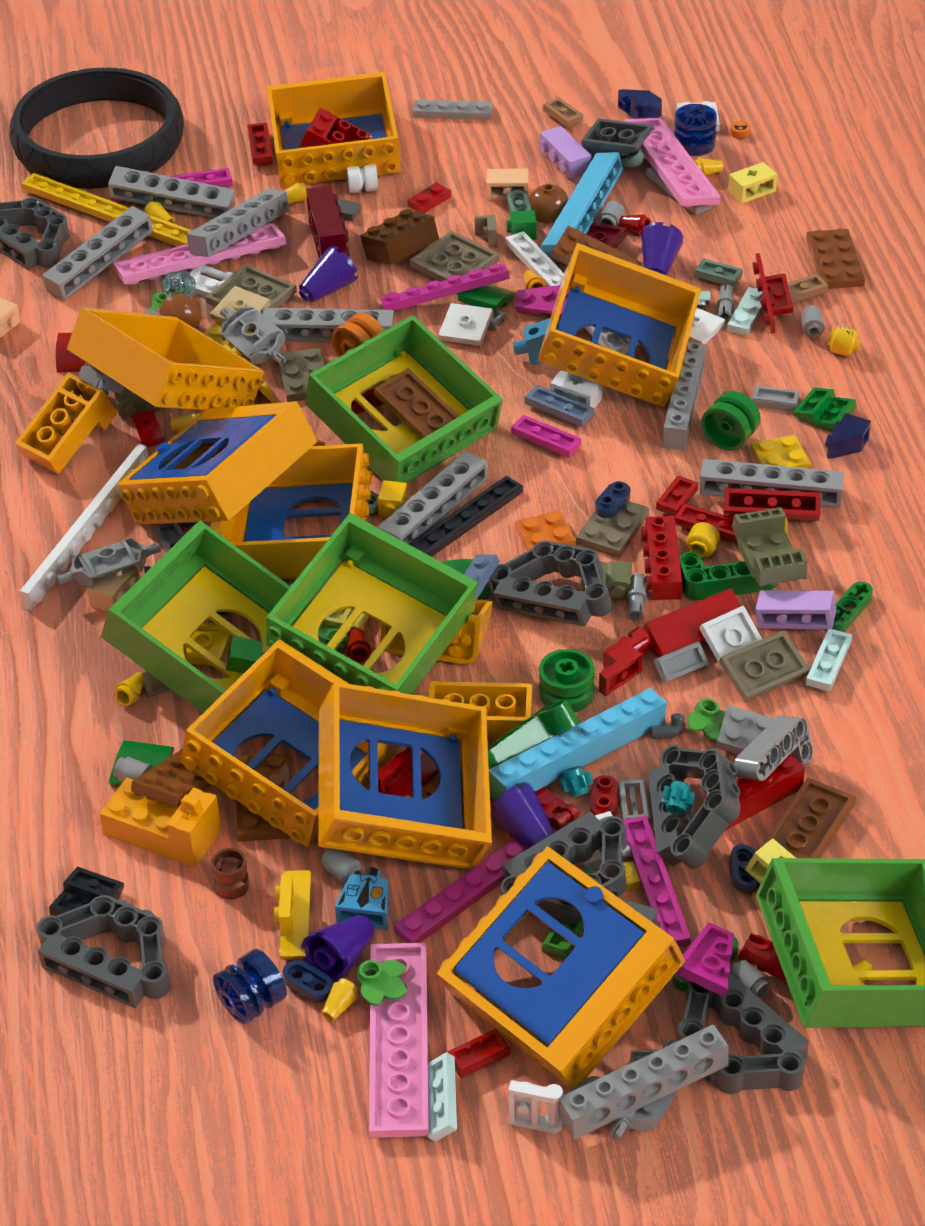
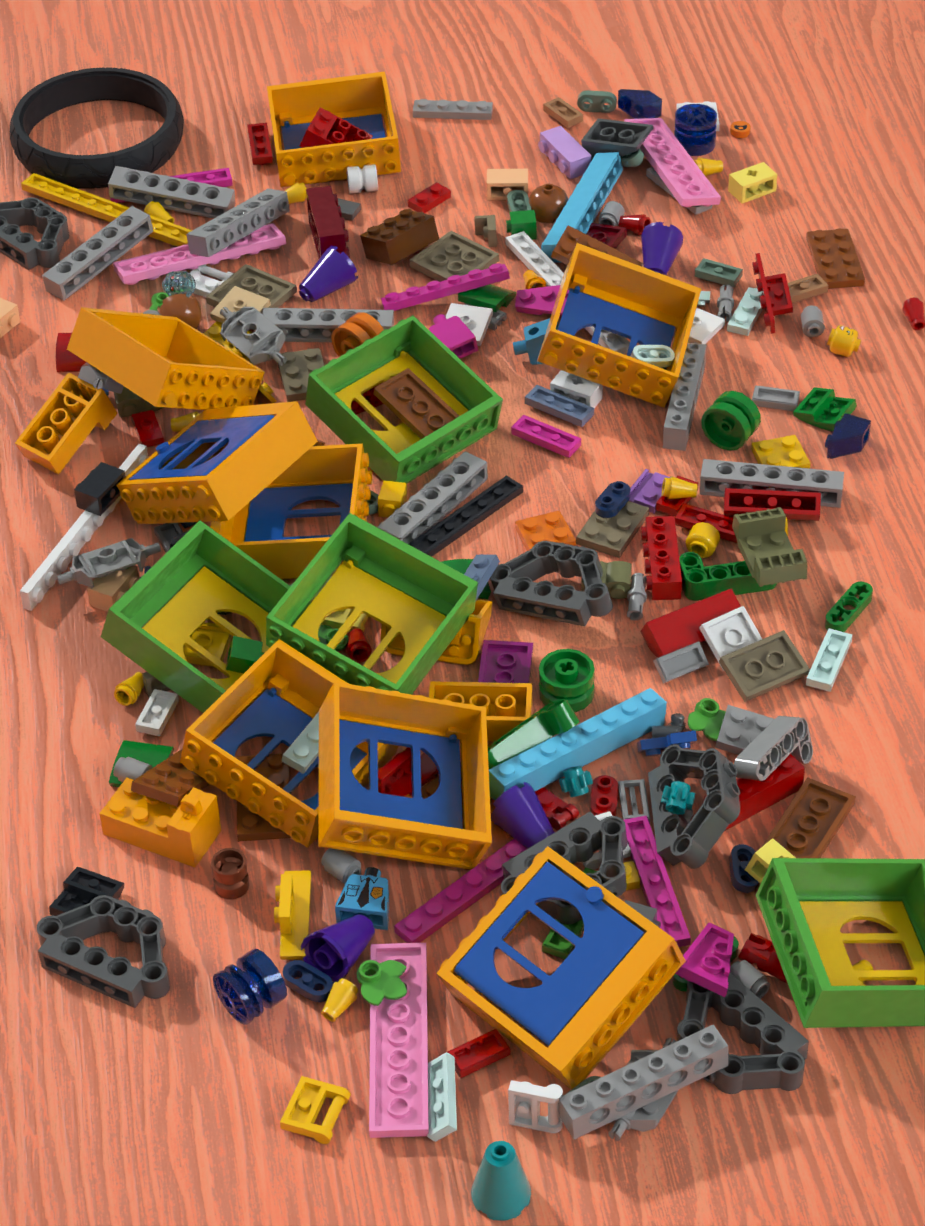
red plate [599,627,652,696] -> none
lavender brick [755,590,836,629] -> none
none -> black brick [74,462,126,516]
none -> white plate [135,689,179,736]
none -> yellow plate [280,1076,351,1144]
none -> light aqua plate [282,712,319,774]
none -> dark pink torso [429,314,479,359]
none -> teal cone [471,1141,531,1221]
none -> magenta plate [478,640,533,683]
none -> sand green plate [577,90,617,113]
none -> medium lavender plate [629,469,670,514]
none -> light aqua plate [630,345,675,367]
none -> blue plate [637,730,697,756]
none -> yellow cone [662,476,697,499]
none -> red cone [902,297,925,330]

